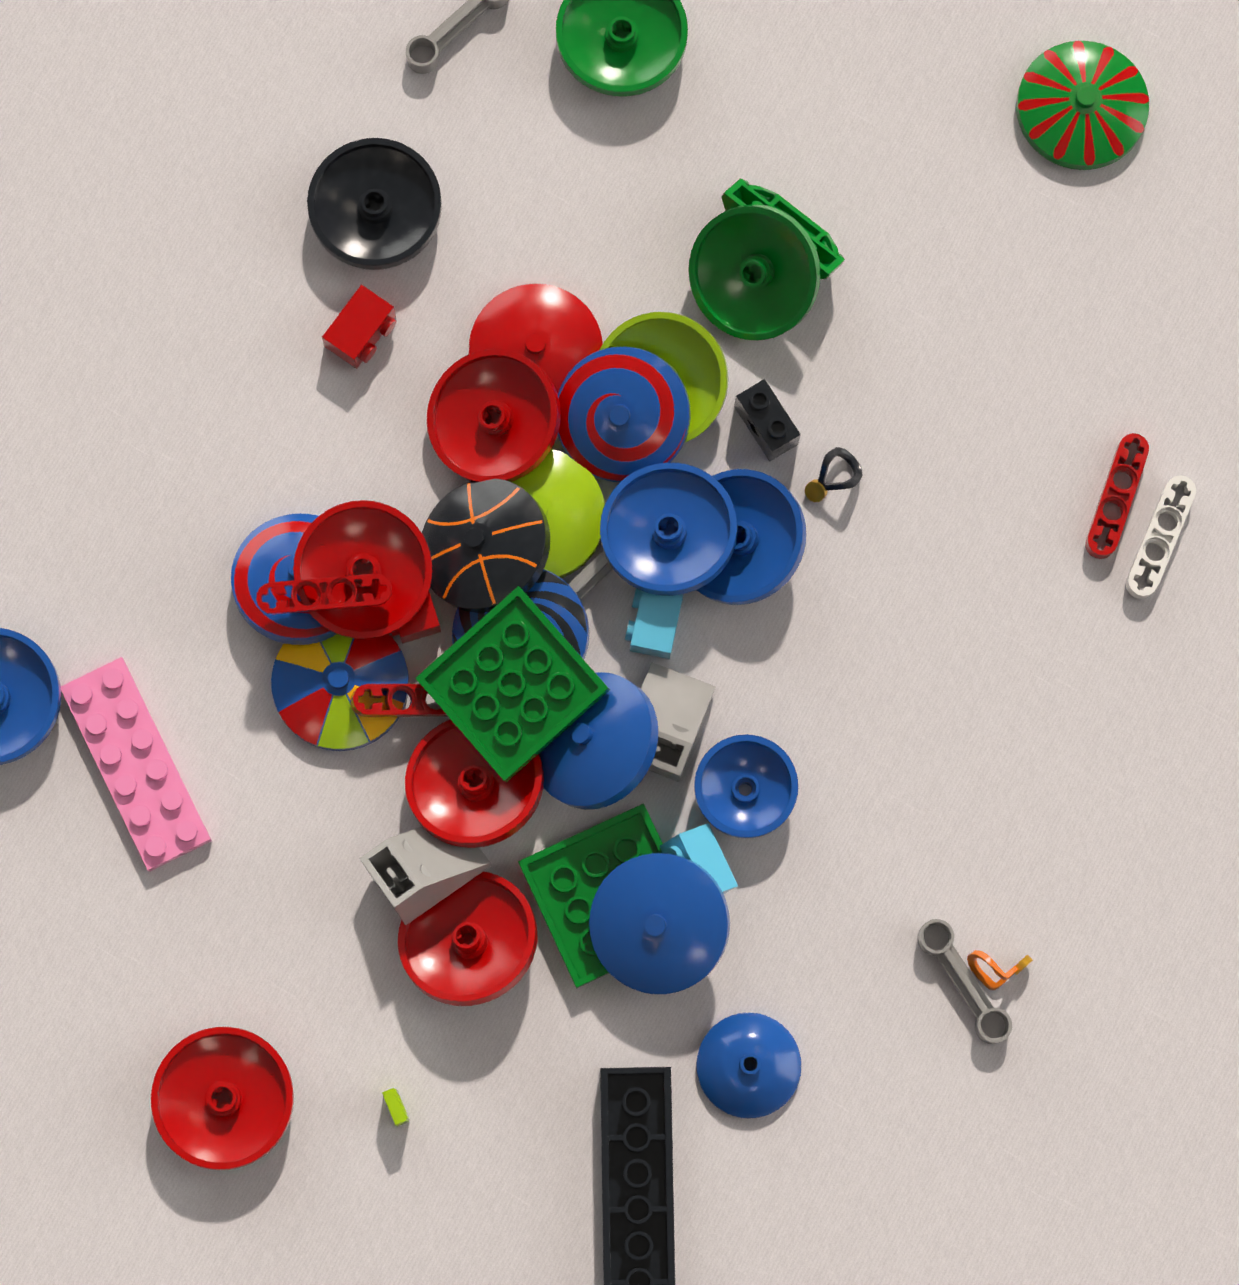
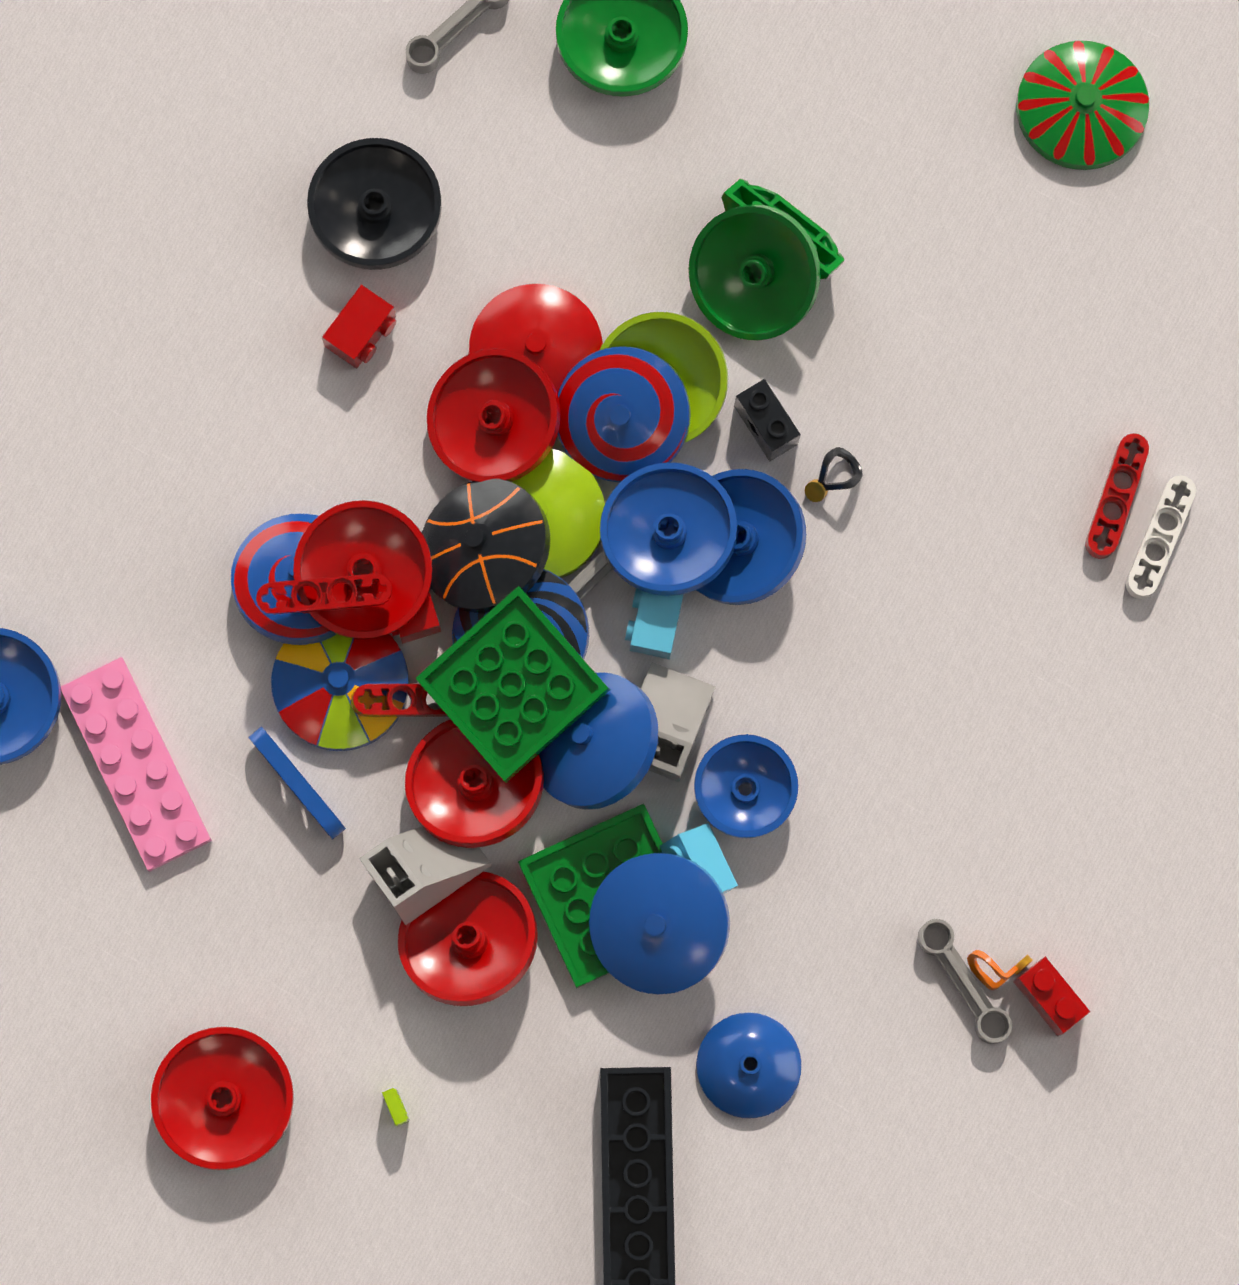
none -> blue beam [248,726,346,840]
none -> red brick [1013,956,1091,1036]

